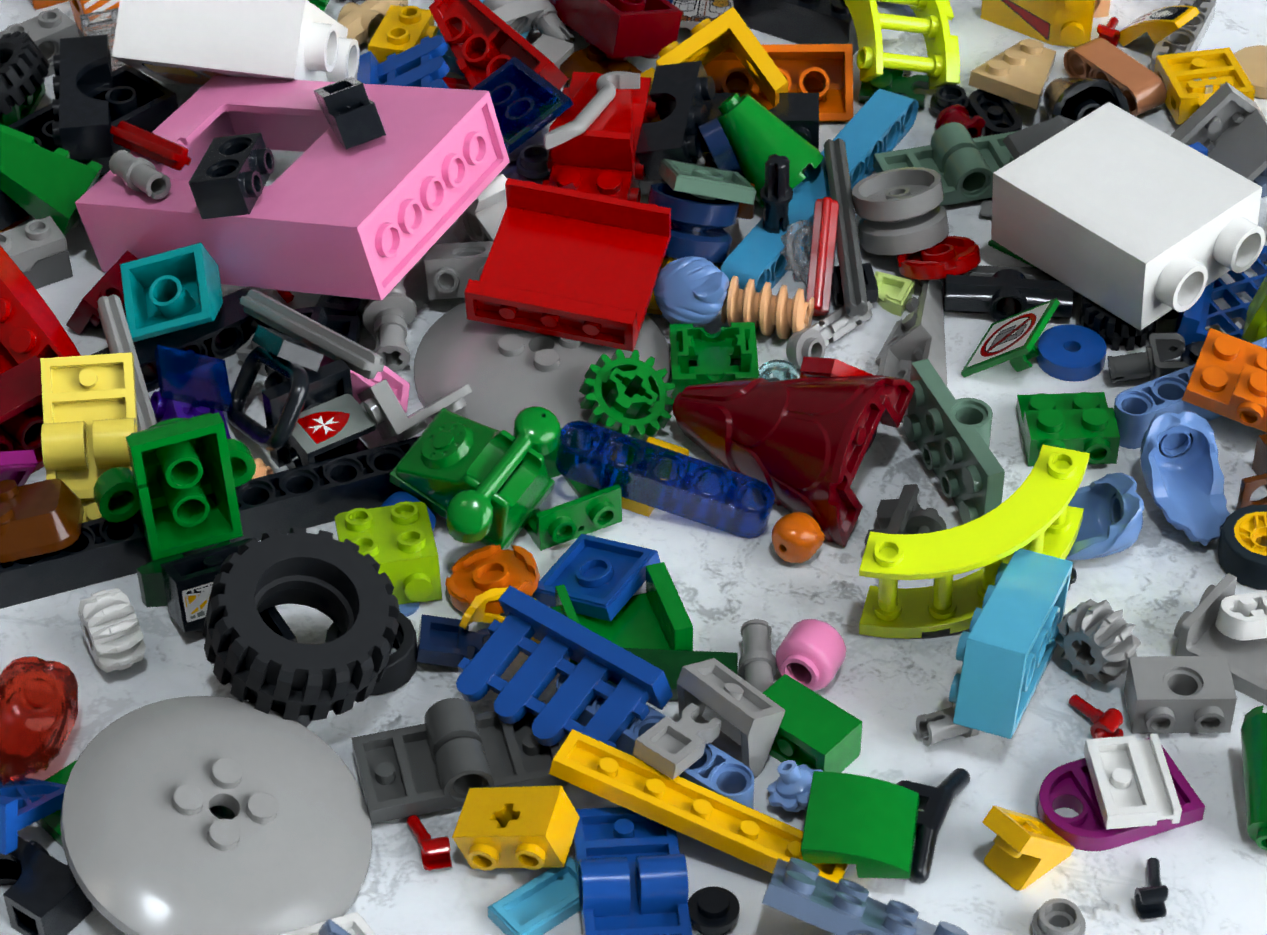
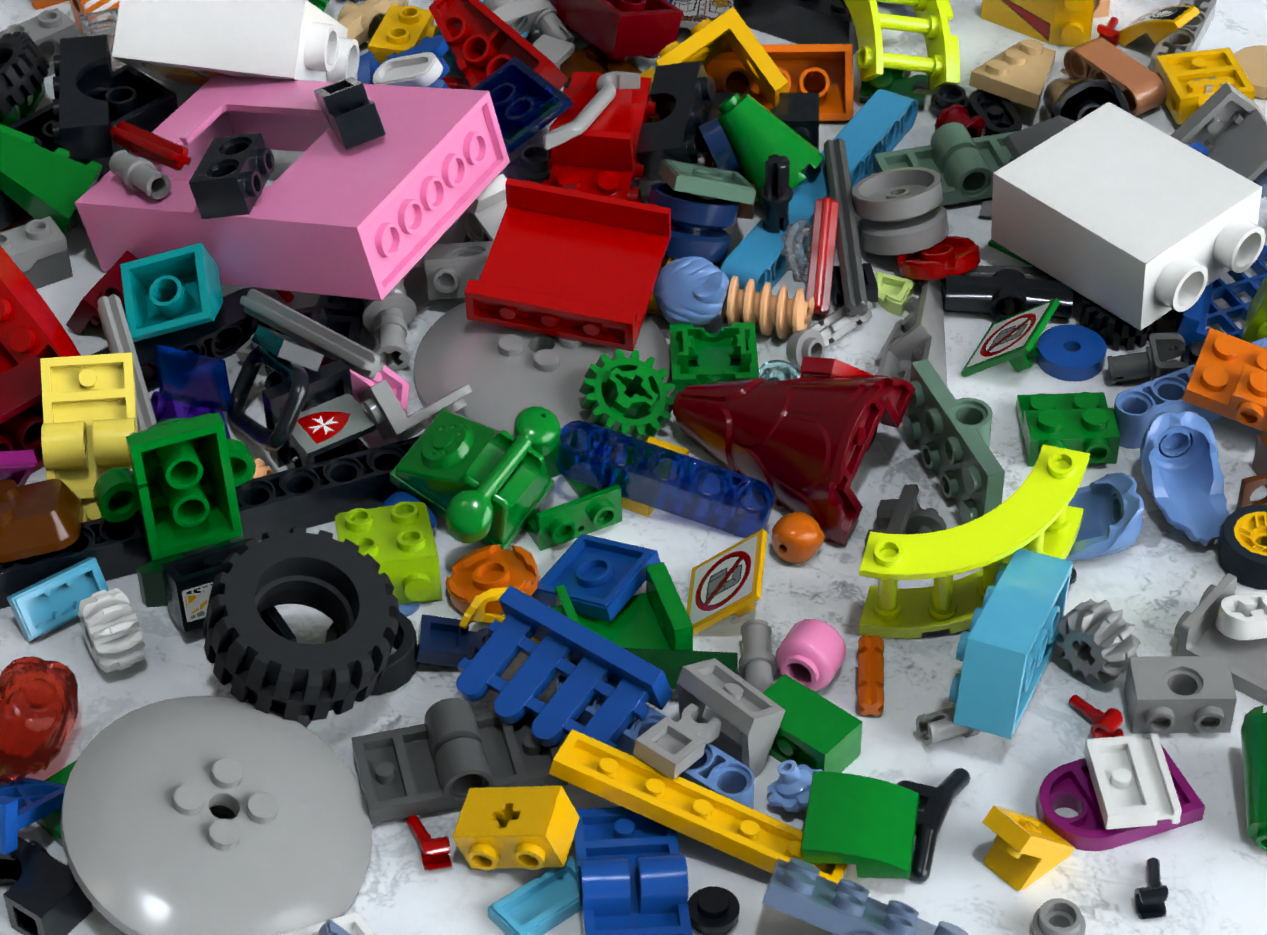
none -> medium azure plate [6,557,109,641]
none -> white tile [373,52,443,87]
none -> piece [687,529,767,636]
none -> orange axle [857,634,884,717]

